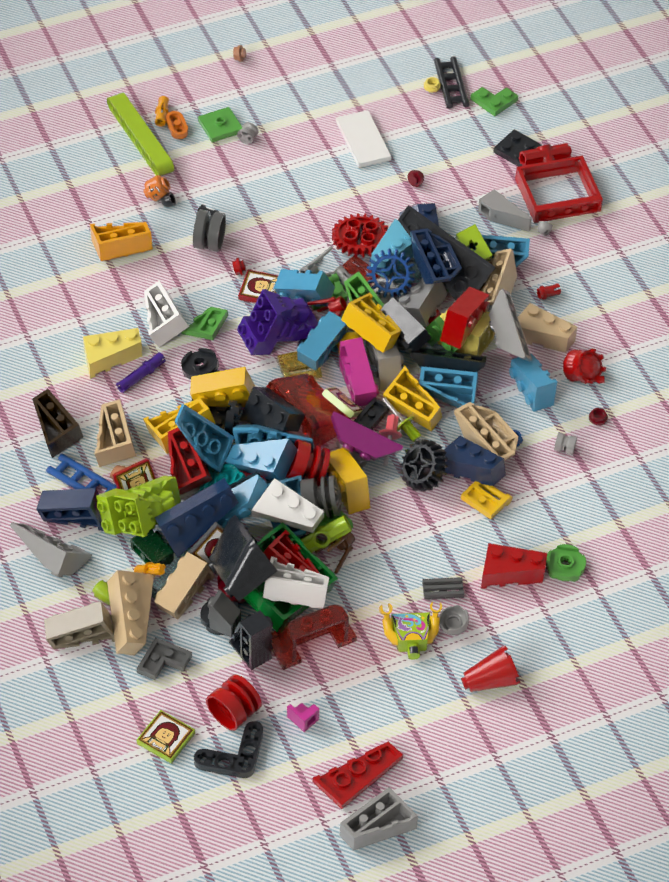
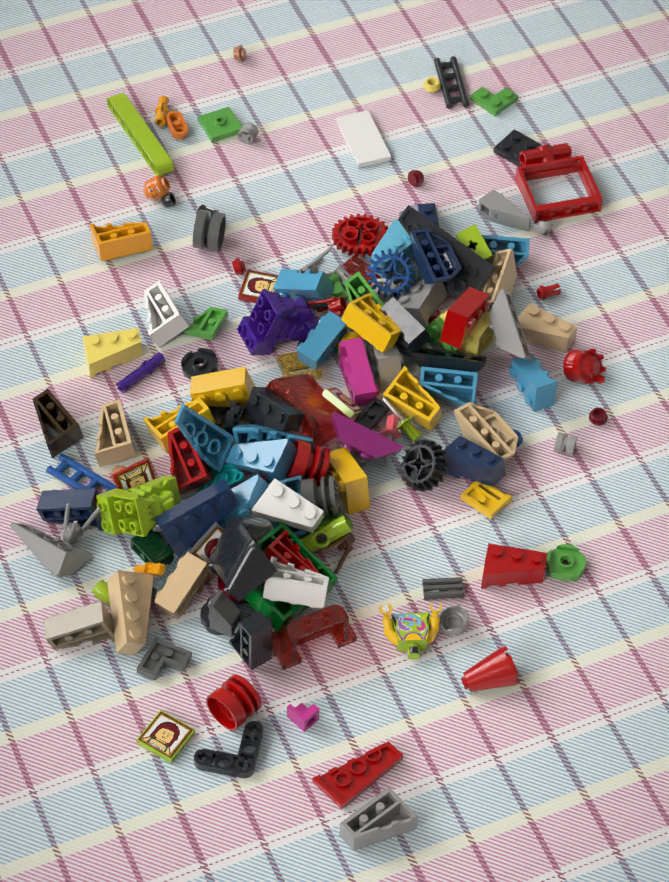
none -> light grey plant [62,503,101,544]

